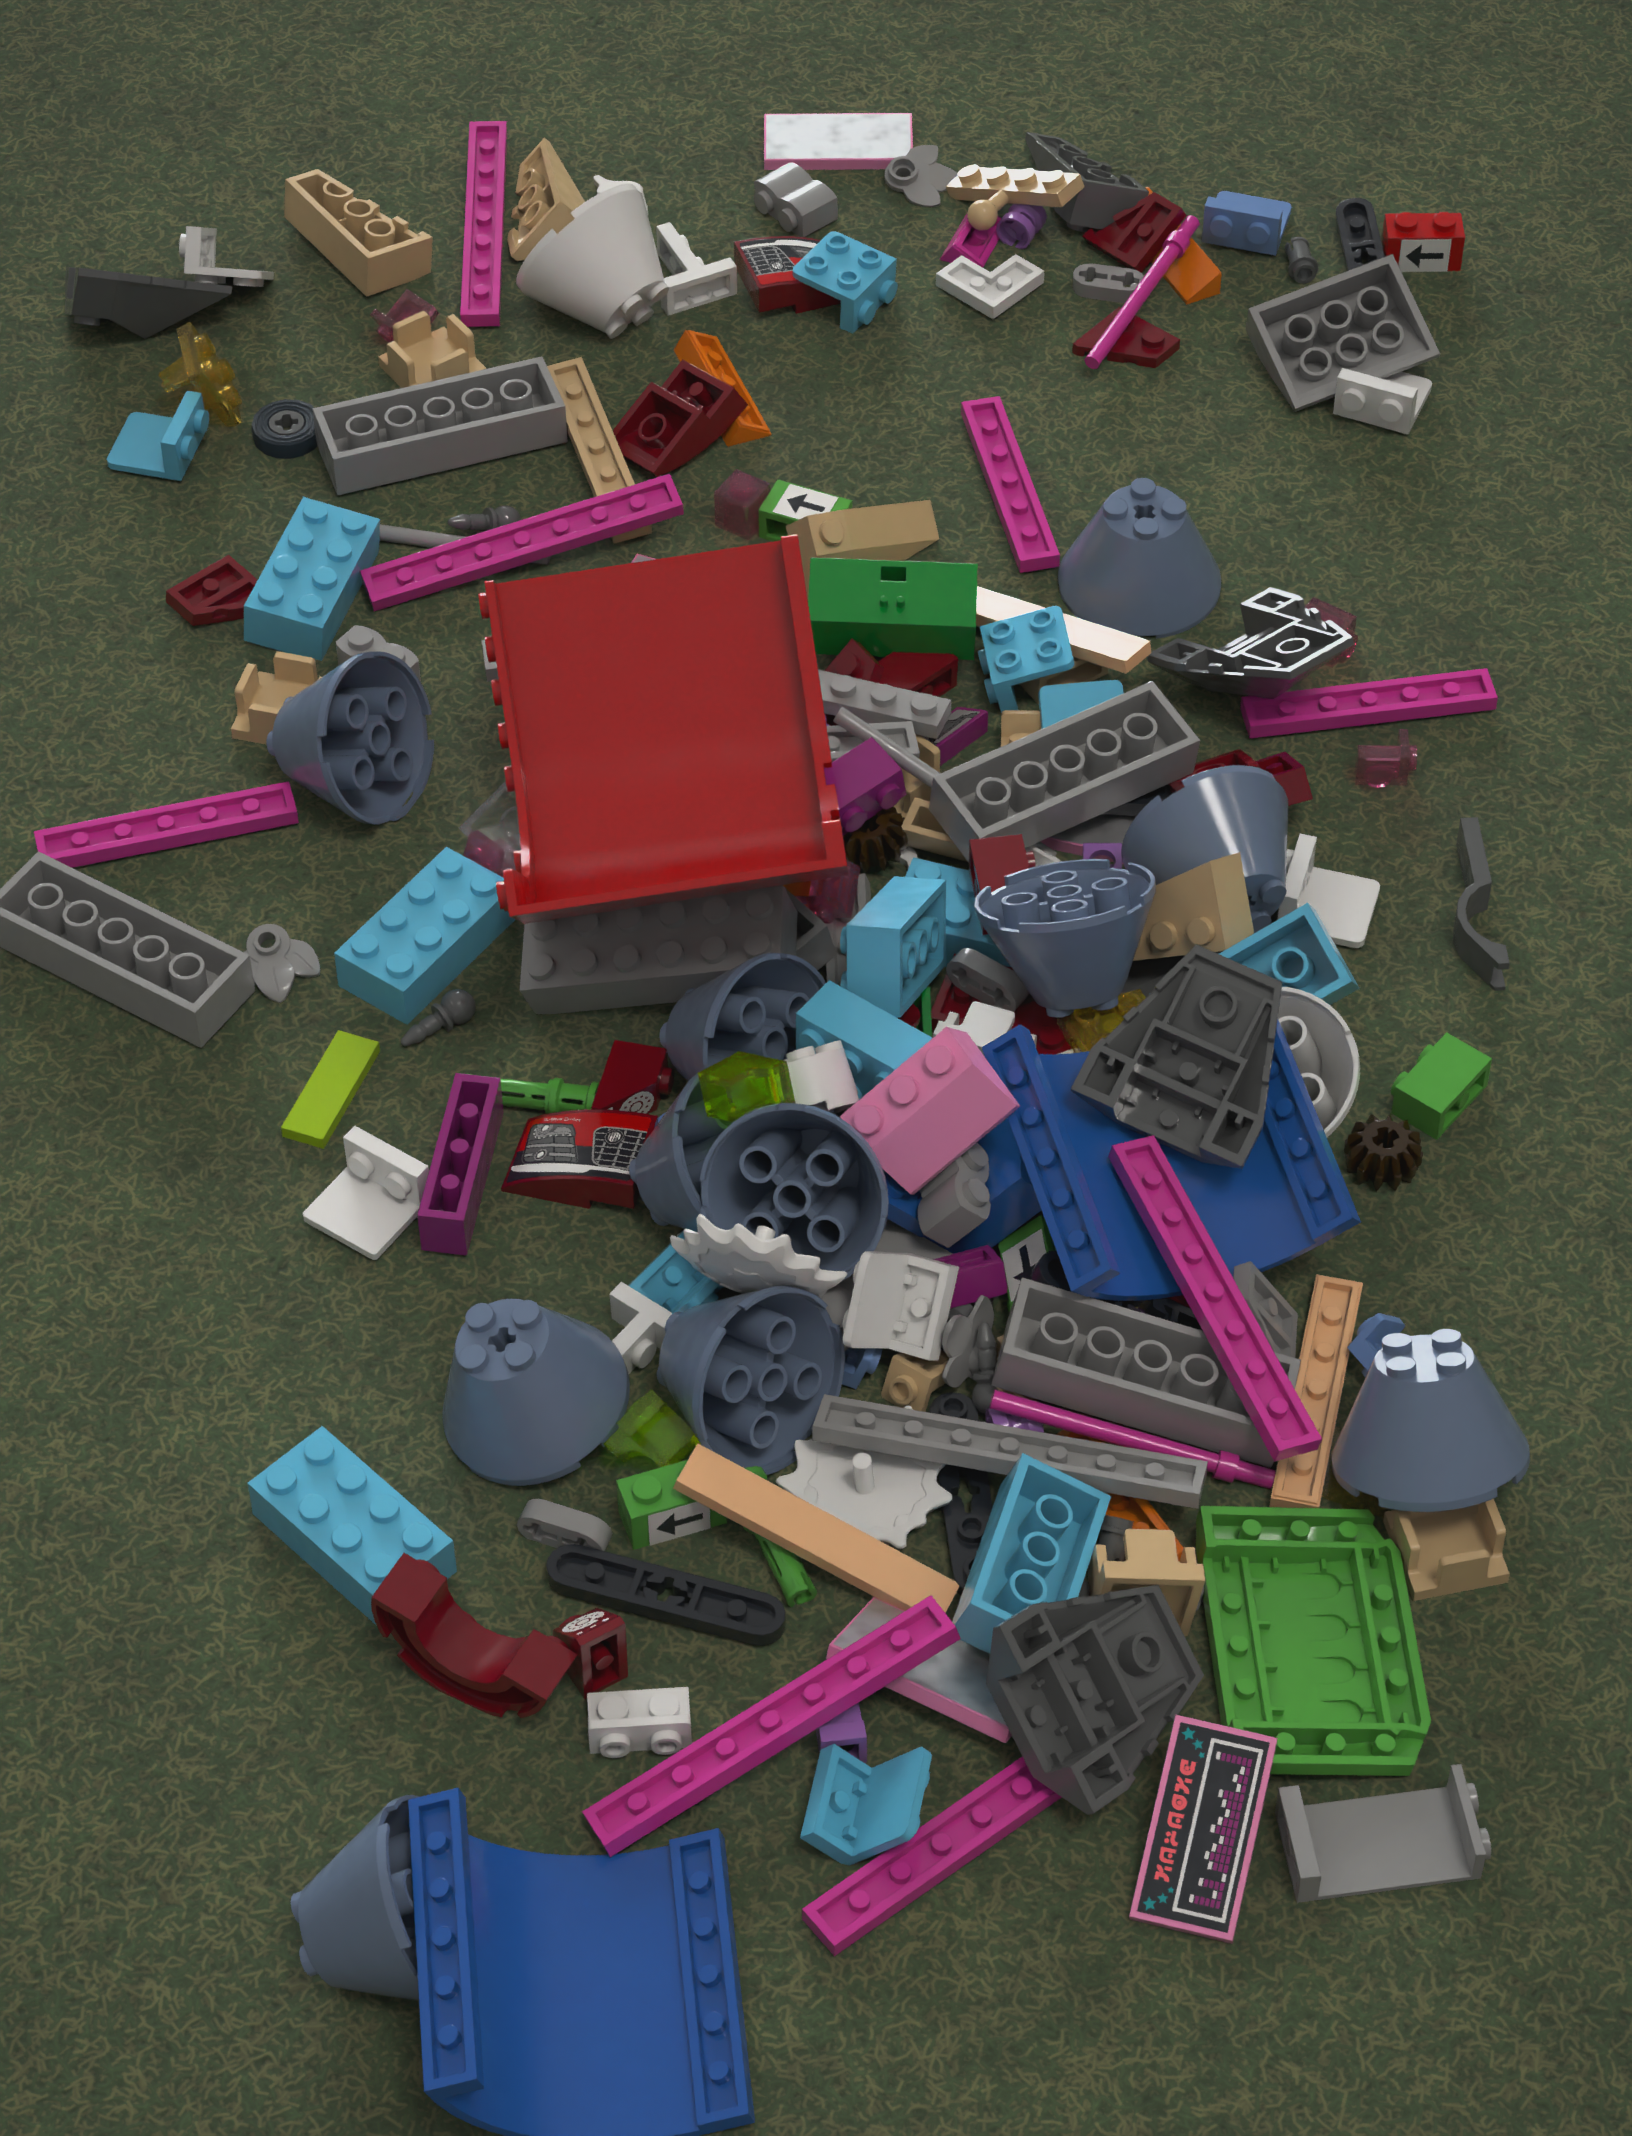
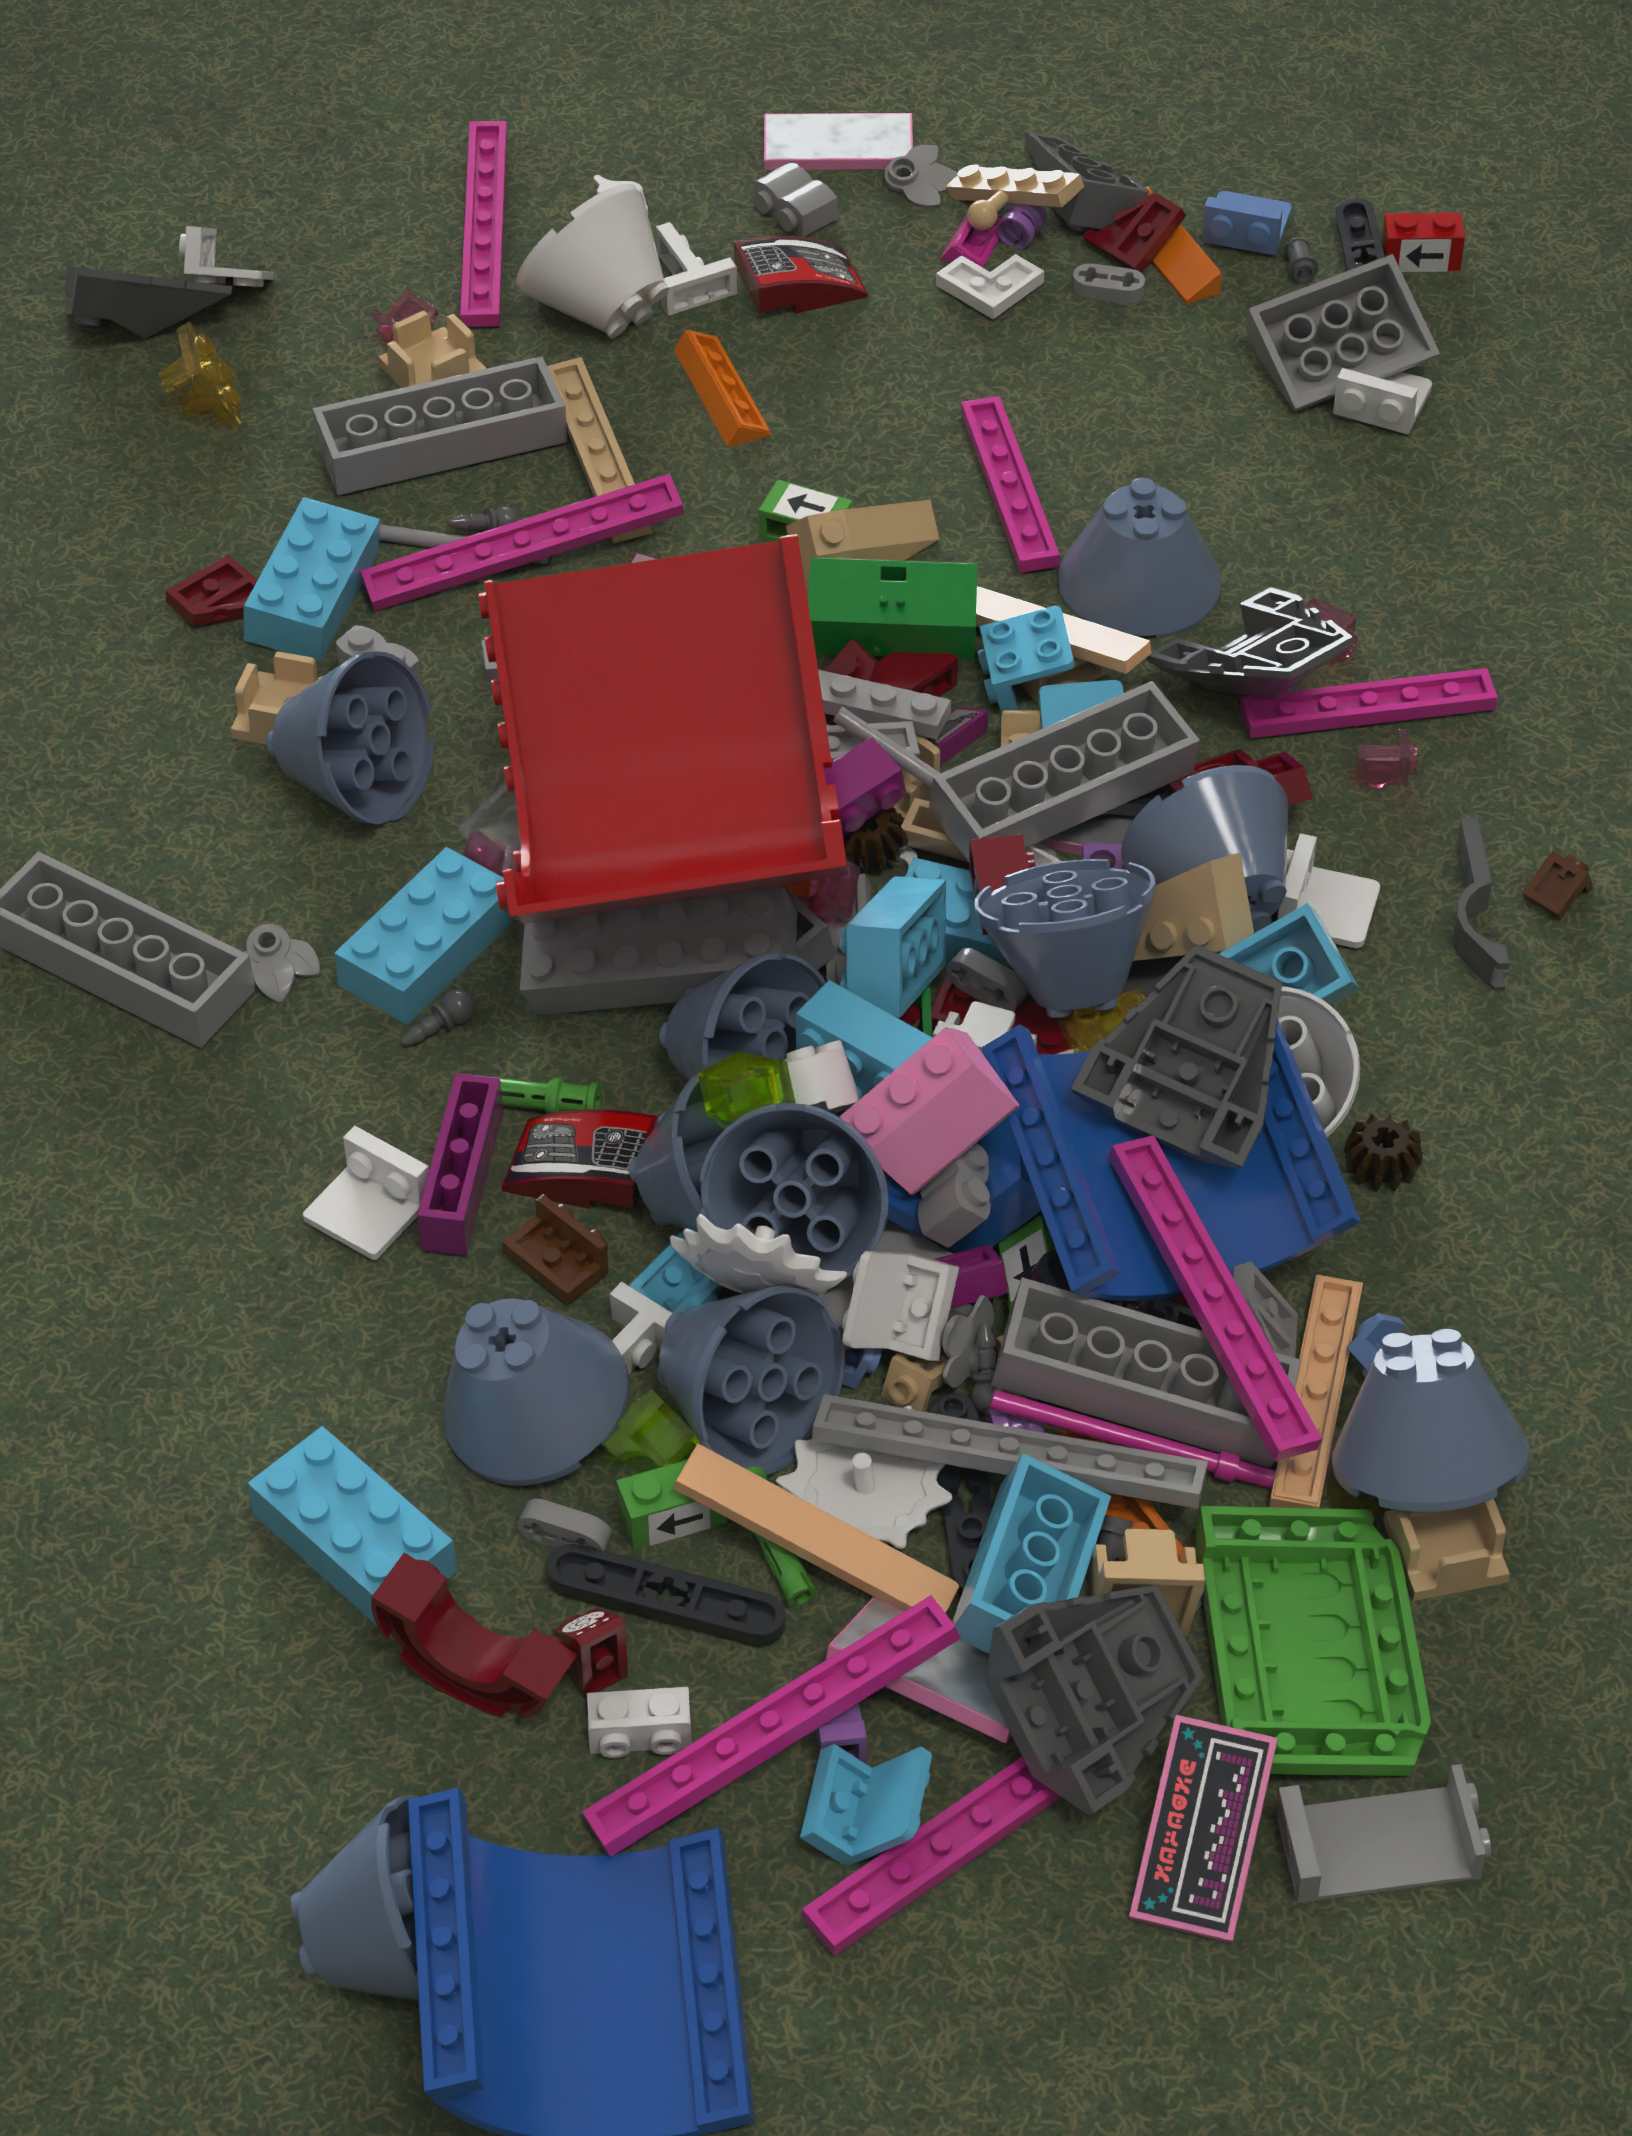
dark pink plate [34,781,299,868] -> none
medium azure bracket [107,391,209,481] -> none
black bush [251,399,317,459] -> none
lime tile [281,1030,380,1149] -> none
tan wedge [284,169,433,297] -> none
tan wedge [507,138,585,261] -> none
dark red slope [591,1040,675,1114] -> none
dark red slope [613,359,748,477] -> none
brick [714,469,770,540] -> none
medium azure bracket [792,231,898,334] -> none
dark red wing [1072,307,1180,368] -> none
dark pink bar [1085,215,1200,369] -> none
bright green brick [1391,1032,1492,1140] -> none
none -> reddish brown bracket [502,1194,609,1305]
none -> reddish brown bracket [1522,851,1593,920]

